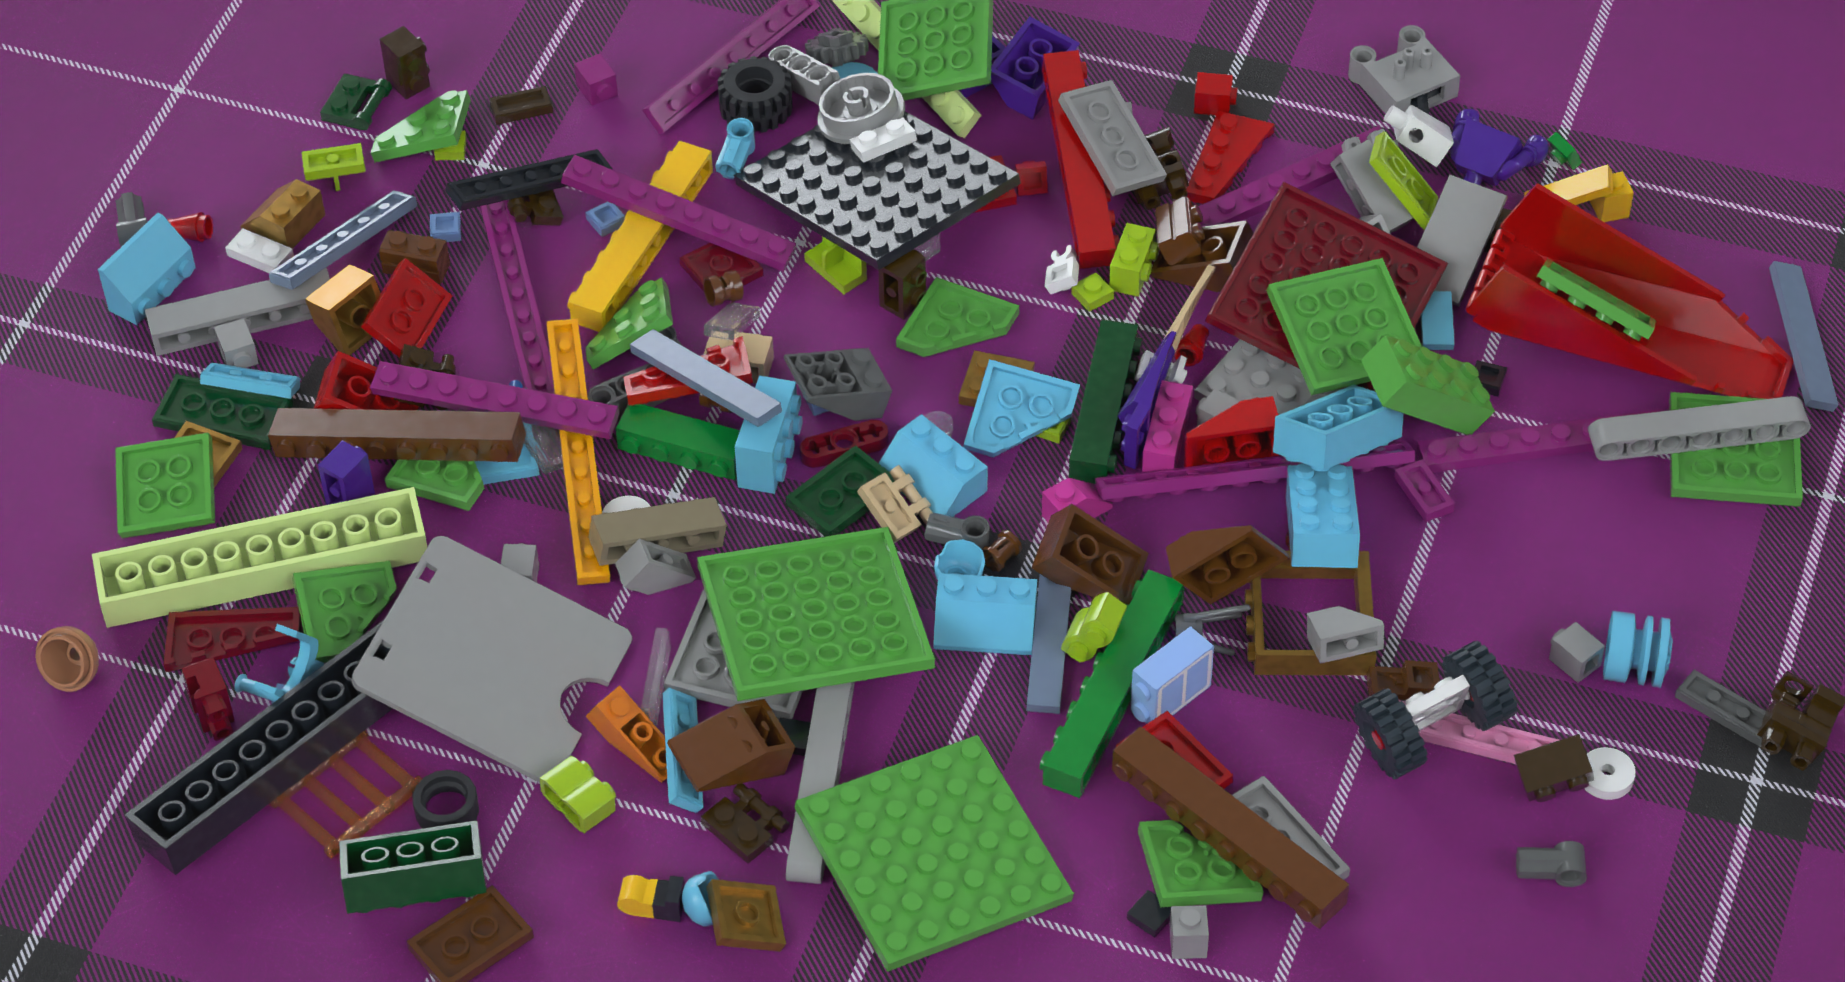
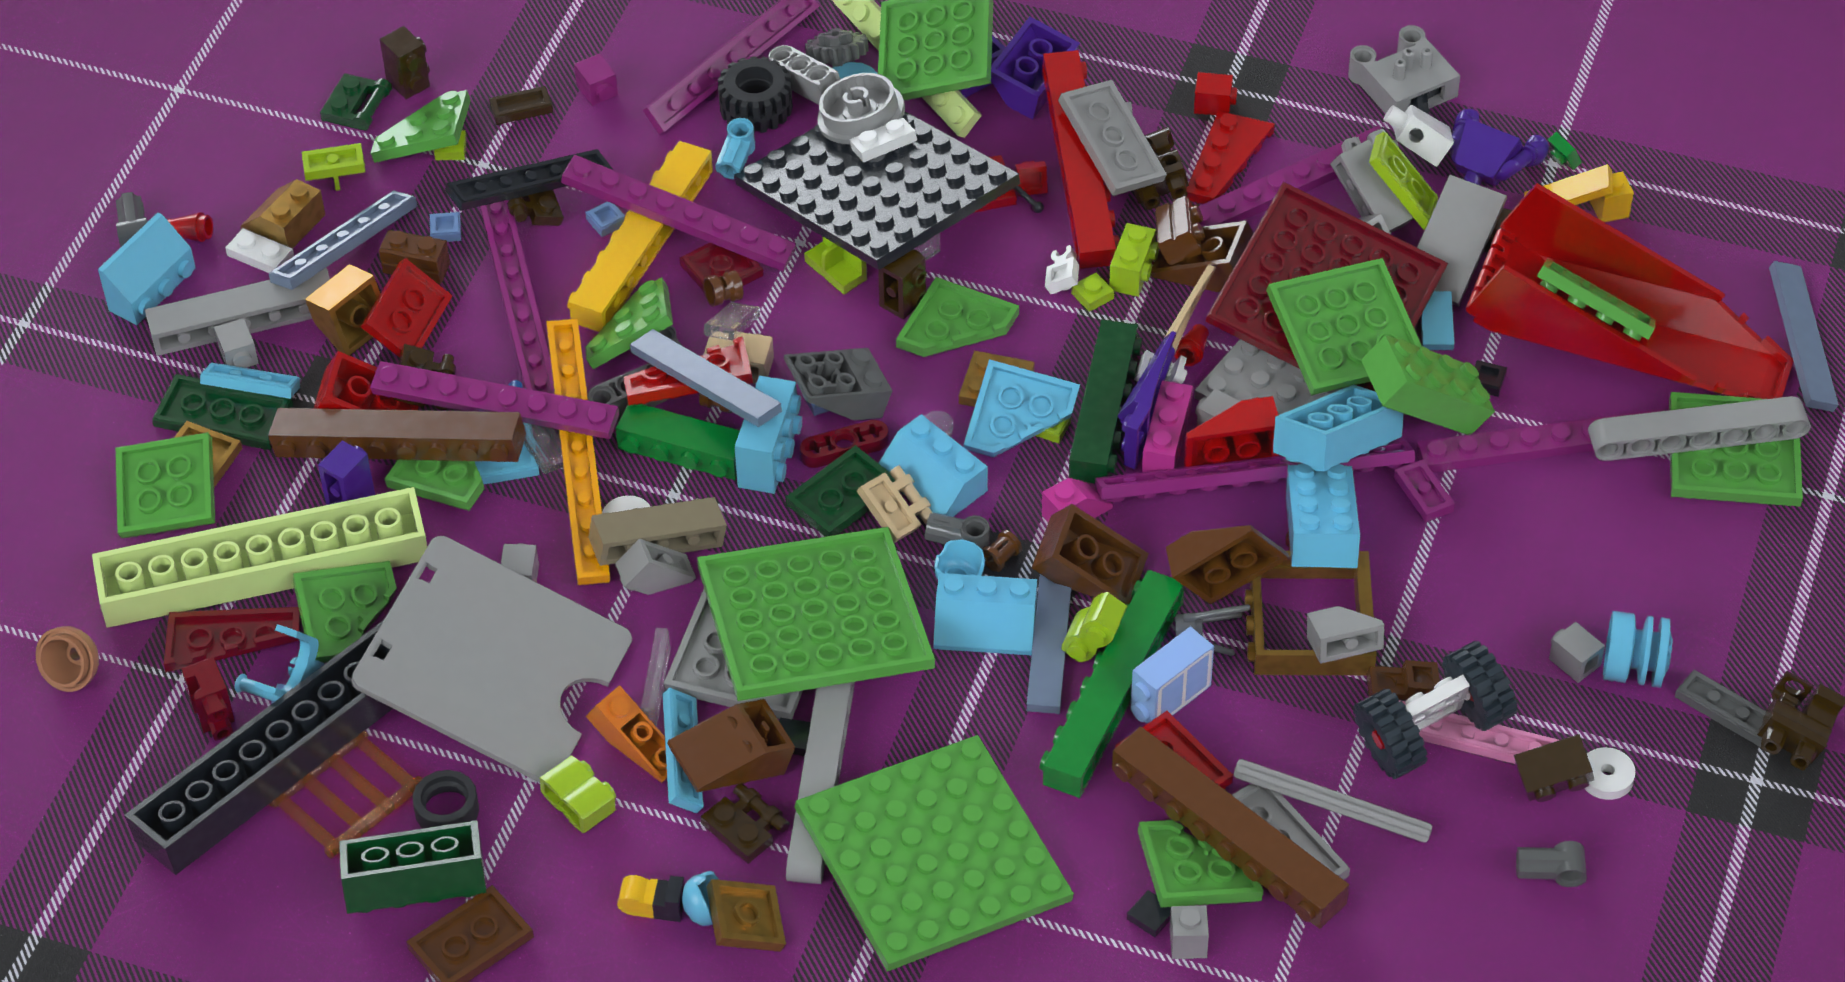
none -> black hinge [1013,186,1044,213]
none -> light grey axle [1234,759,1432,843]

